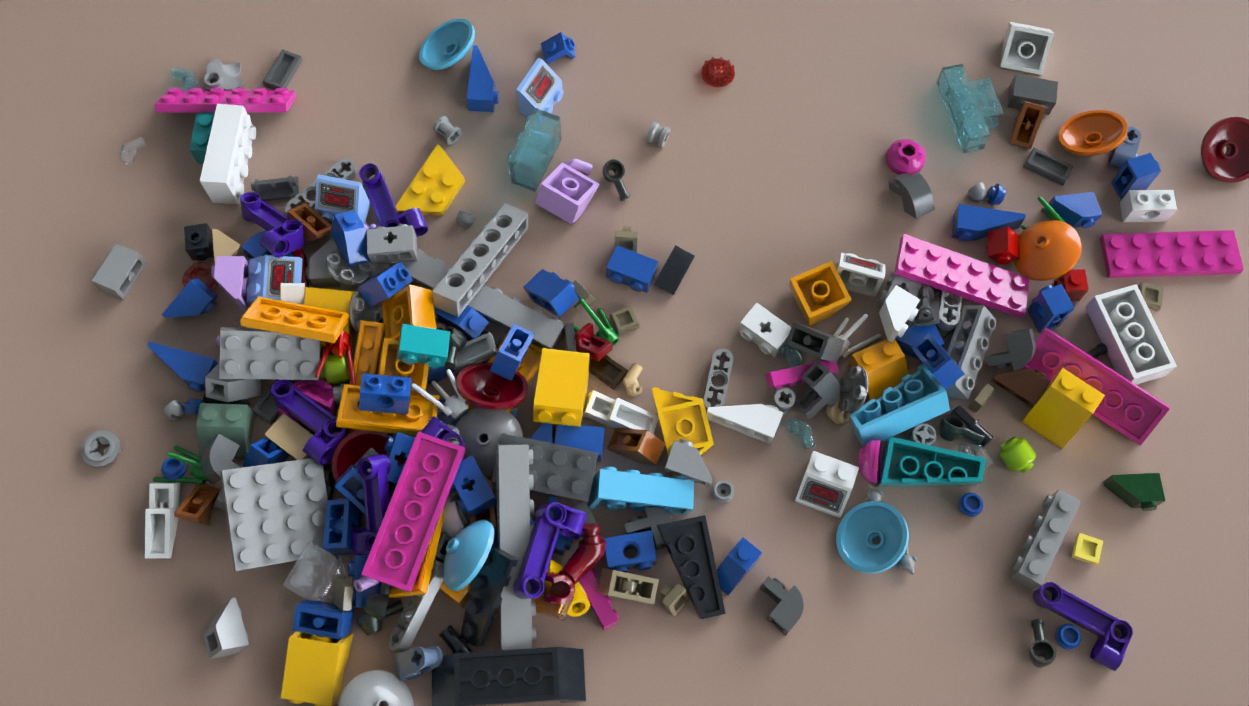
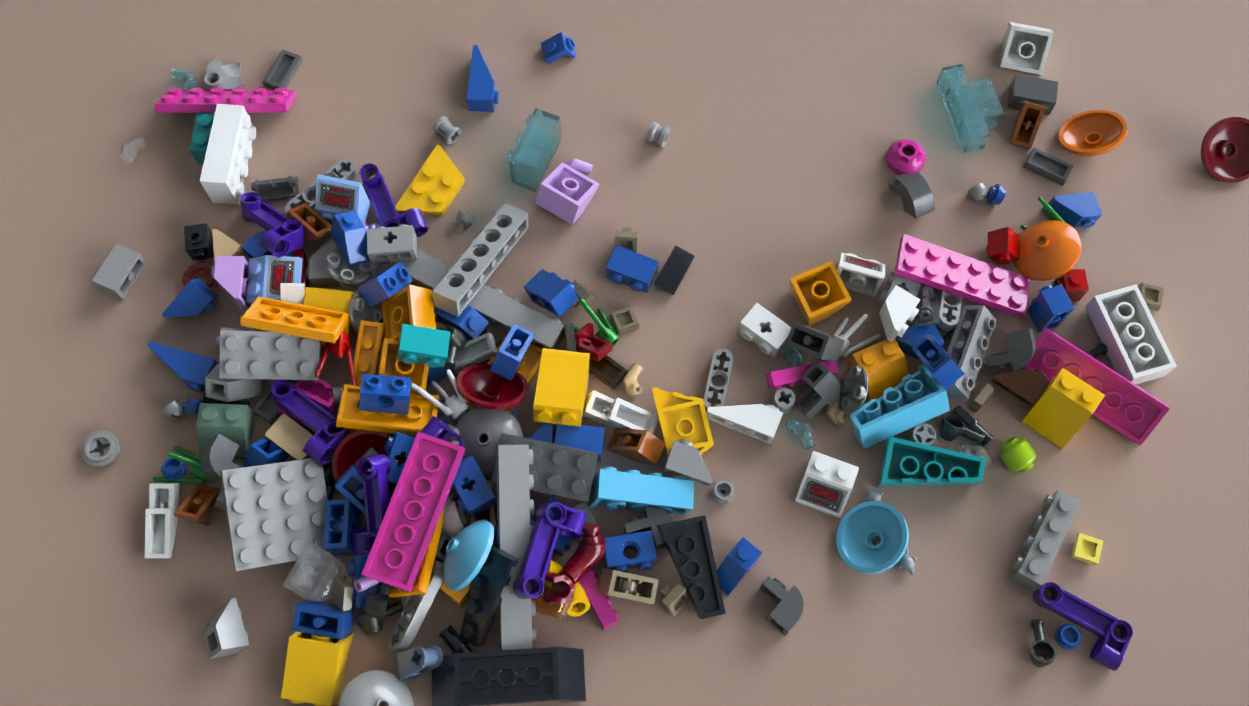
lime head [320,353,353,385] -> none
medium azure dish [419,18,475,70] -> none
slope [516,58,564,124] -> none
pearl dark grey bar [602,159,630,201] -> none
clear red gear [701,56,735,87] -> none
dark pink piece [858,440,881,484] -> none
blue slope [952,204,1026,241] -> none
blue plate [959,493,984,517] -> none
dark pink plate [1100,230,1244,278] -> none
dark green slope [1103,473,1165,511] -> none
sand blue piece [1108,127,1141,168] -> none
blue brick [1111,153,1161,200] -> none
white brick [1120,190,1177,222] -> none

